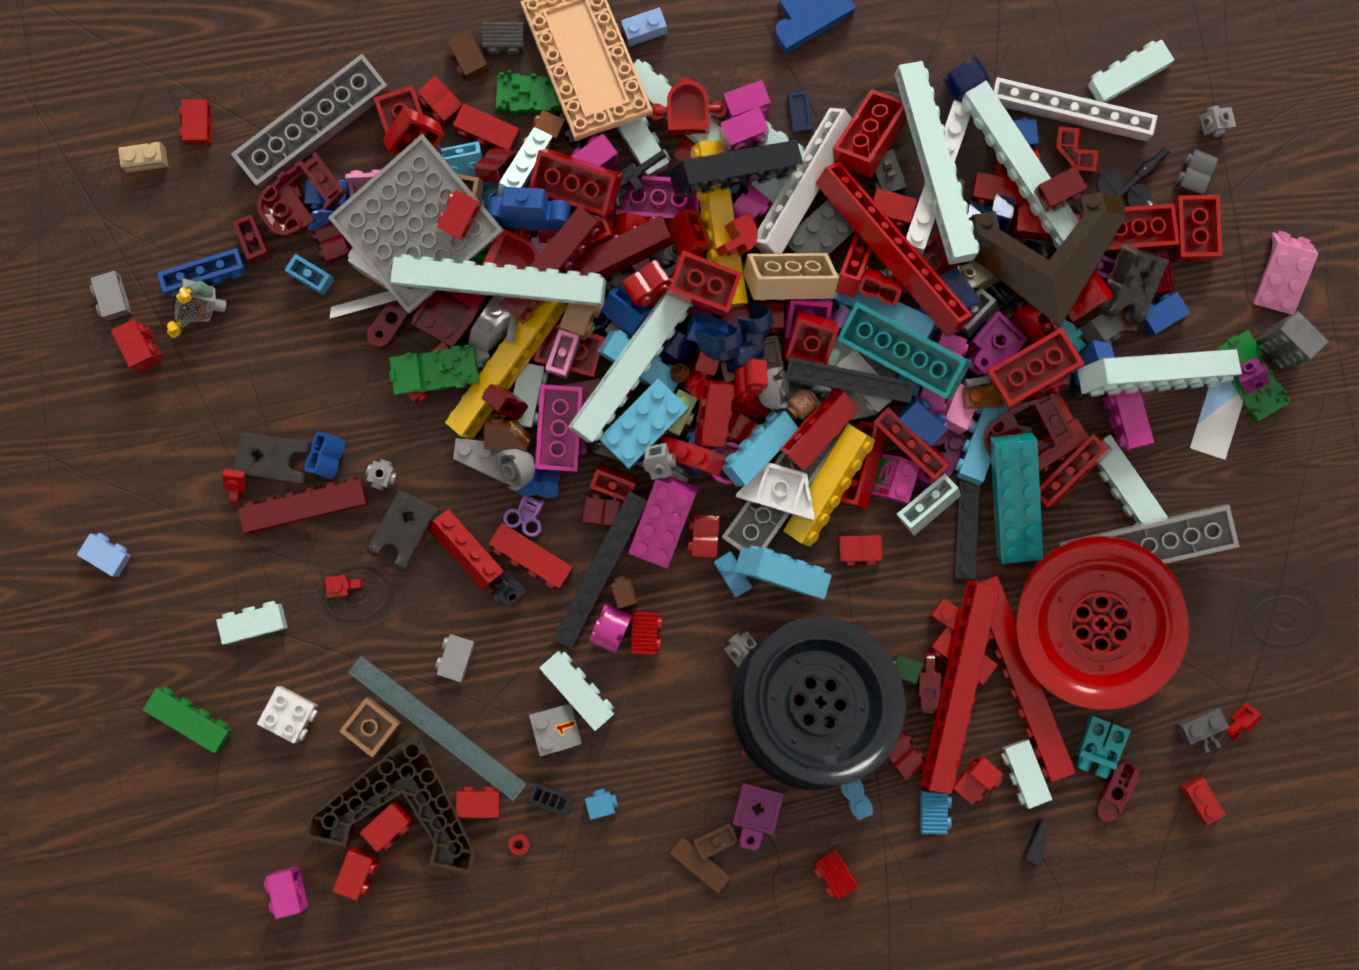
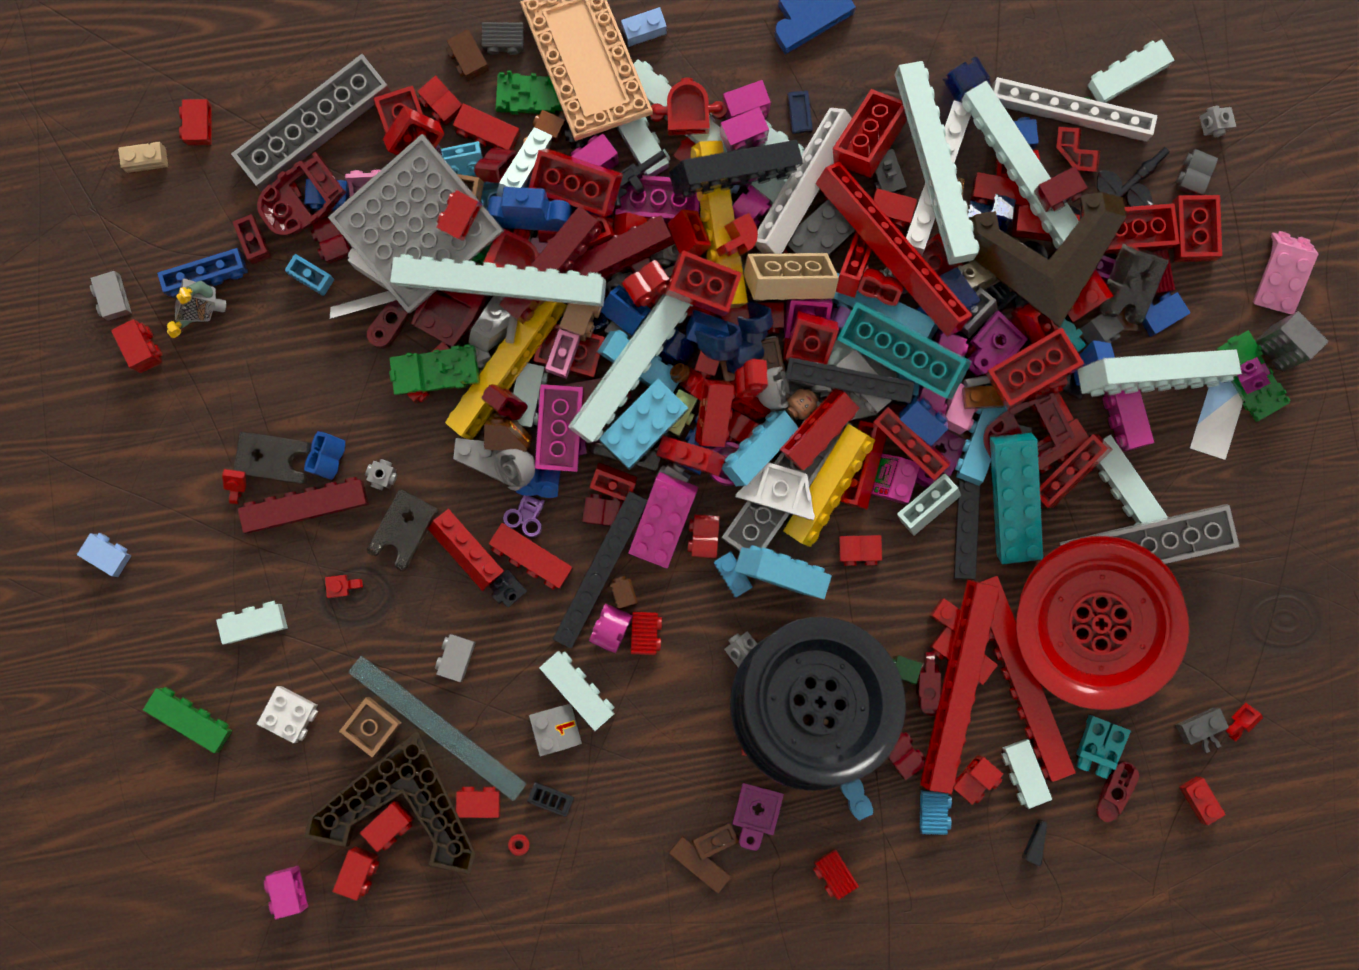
blue piece [307,208,338,231] -> none
dark azure brick [585,789,618,820] -> none
light grey brick [643,443,676,480] -> none

